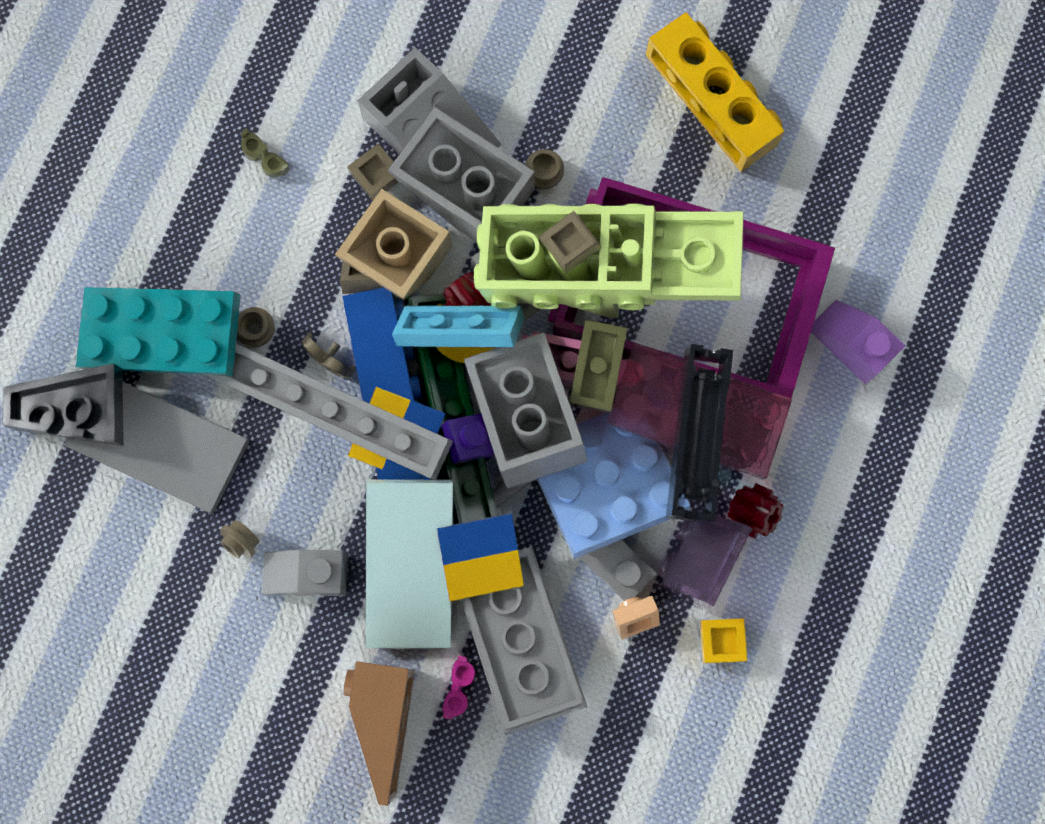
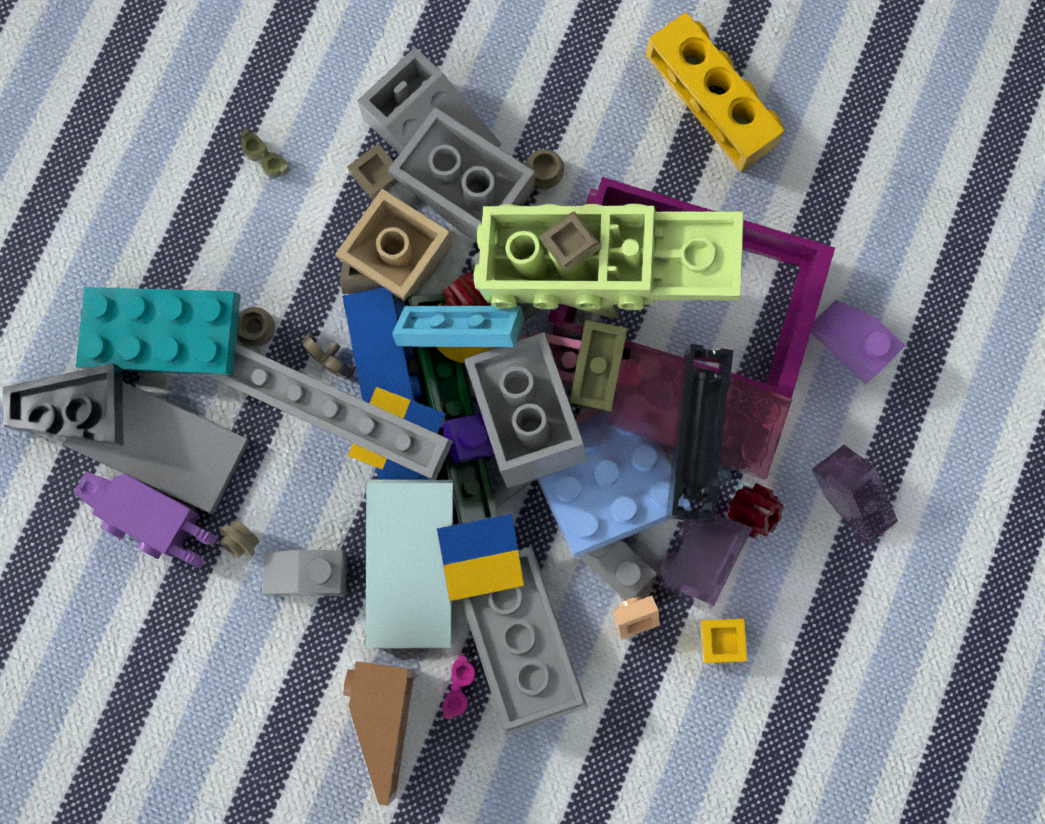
none -> medium lavender hinge [74,472,218,569]
none -> clear purple slope [812,445,898,546]

